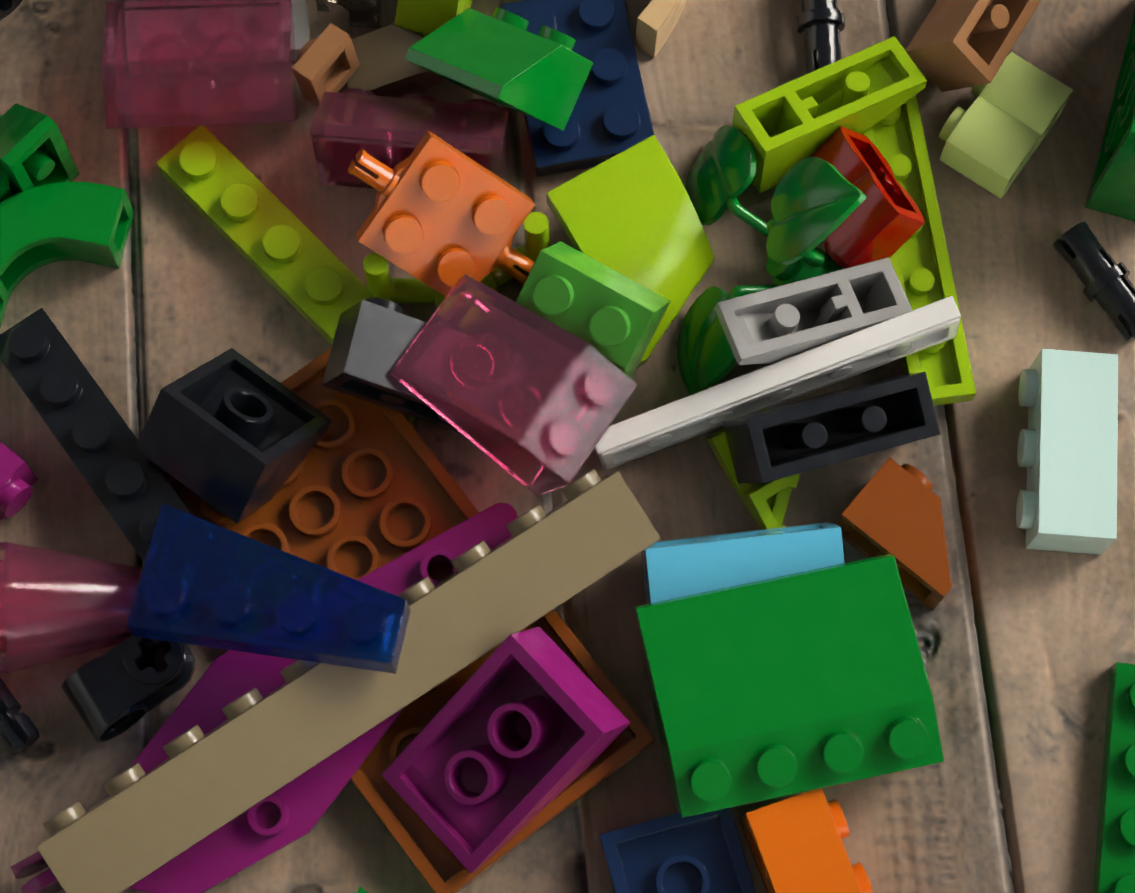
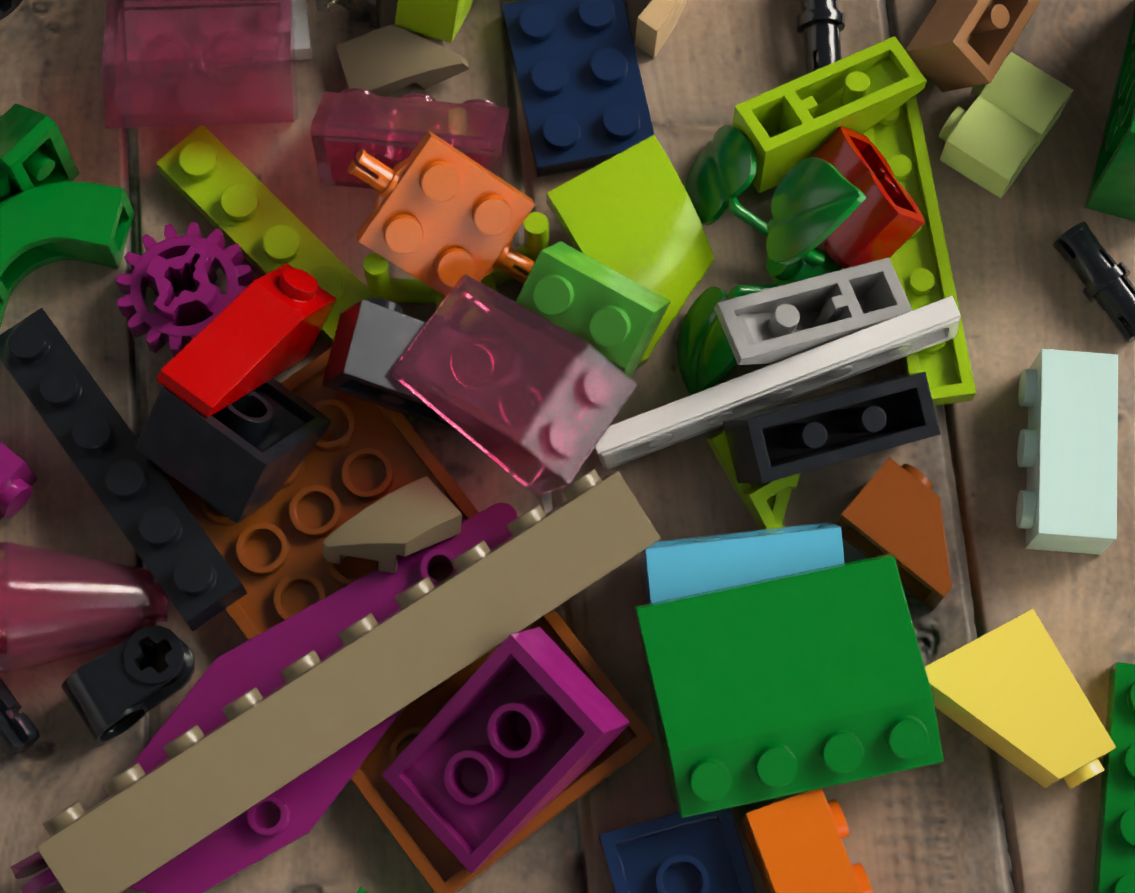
clear blue wing [126,504,411,674] -> none
medium nougat plate [292,23,360,110] -> none
green slope [404,7,594,131] -> none
none -> magenta gear [116,222,254,357]
none -> red slope [156,263,337,418]
none -> dark tan slope [322,476,462,574]
none -> light yellow slope [925,609,1116,789]

